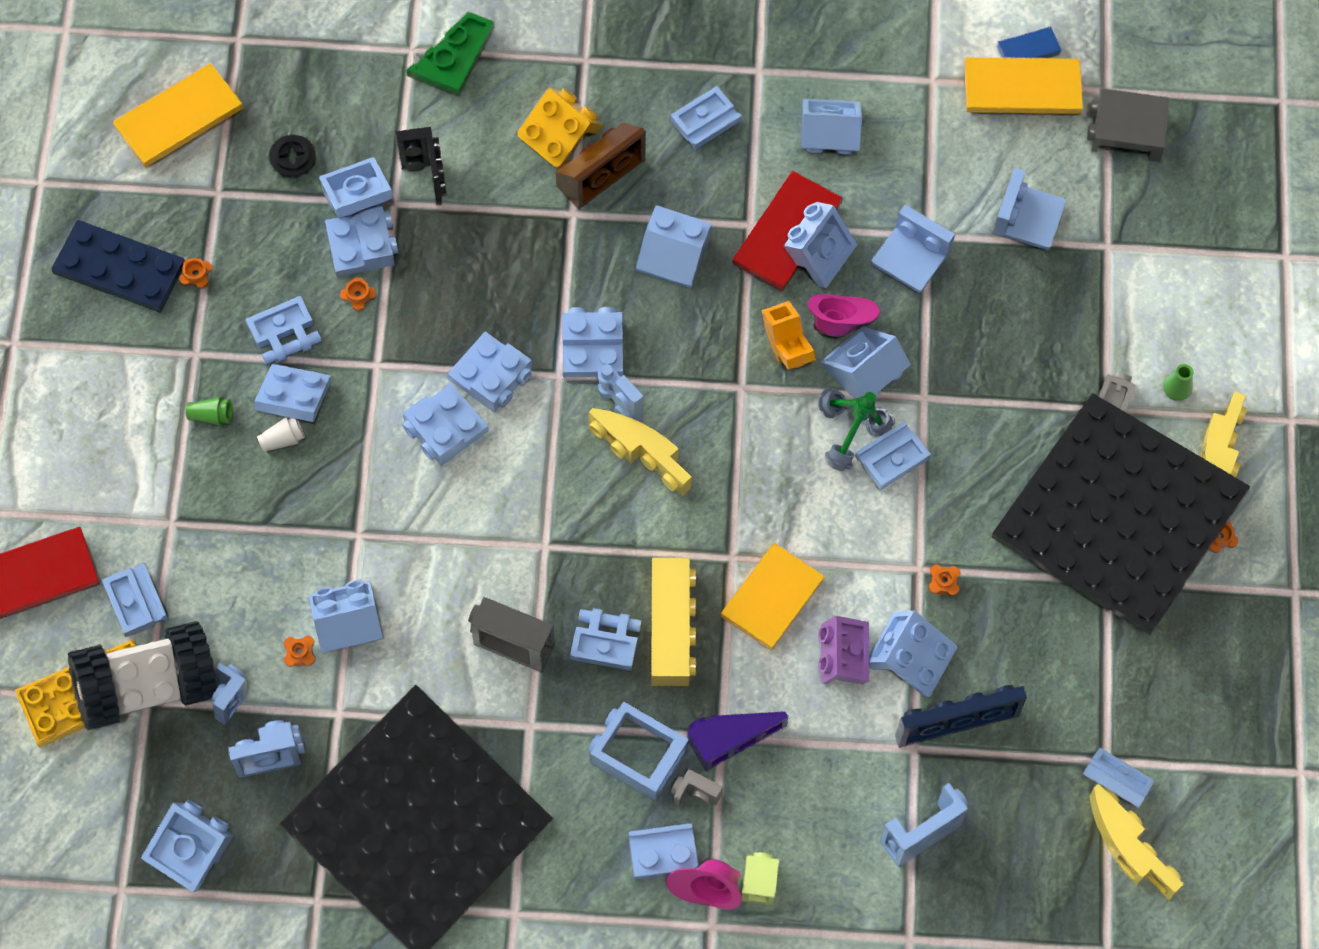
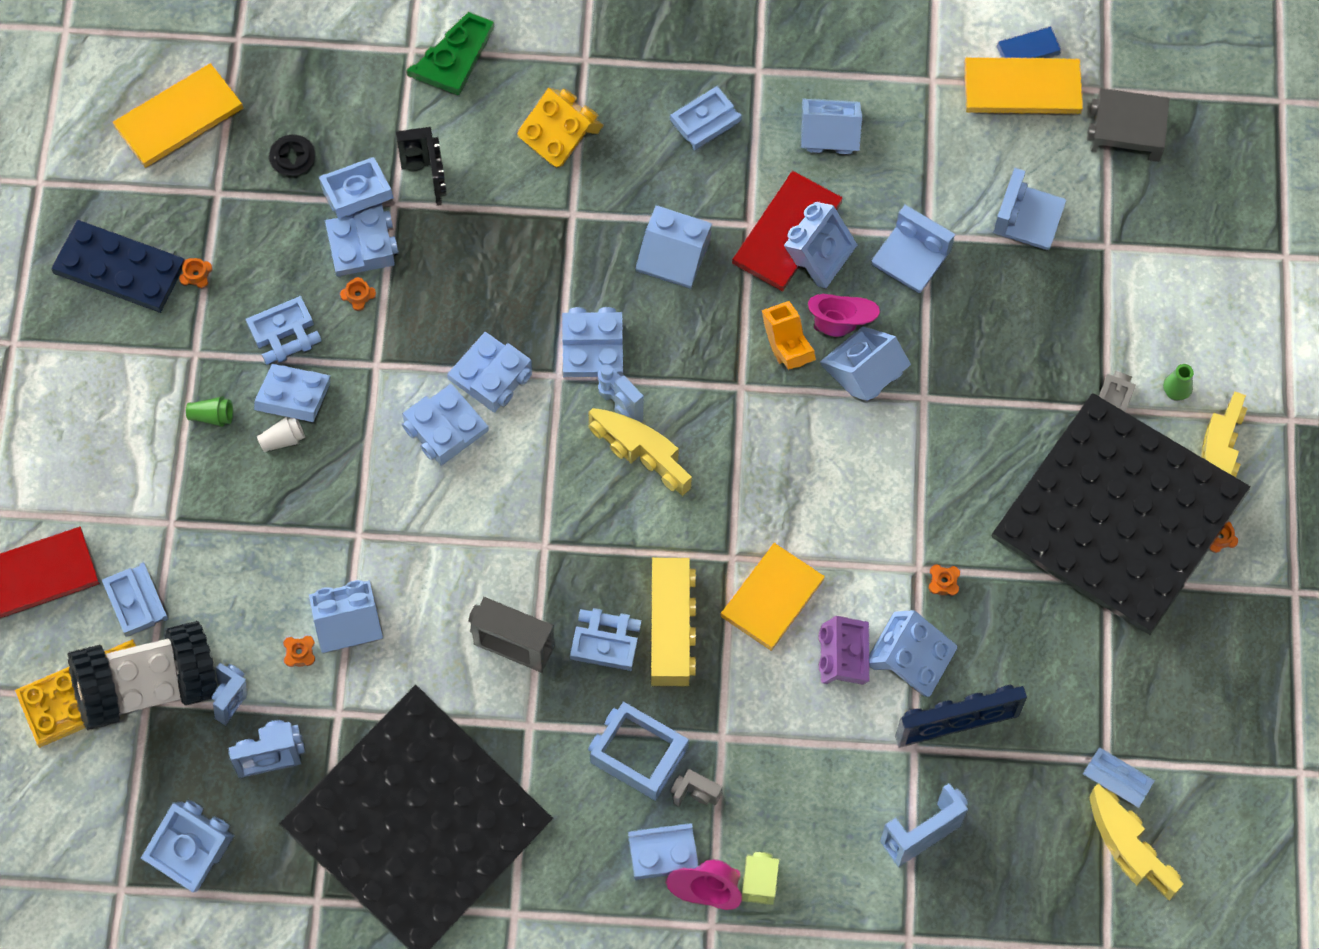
reddish brown slope [556,123,646,210] -> none
dark purple slope [687,711,789,771] -> none
plant [818,388,895,471] -> none
light blue plate [855,421,931,490] -> none

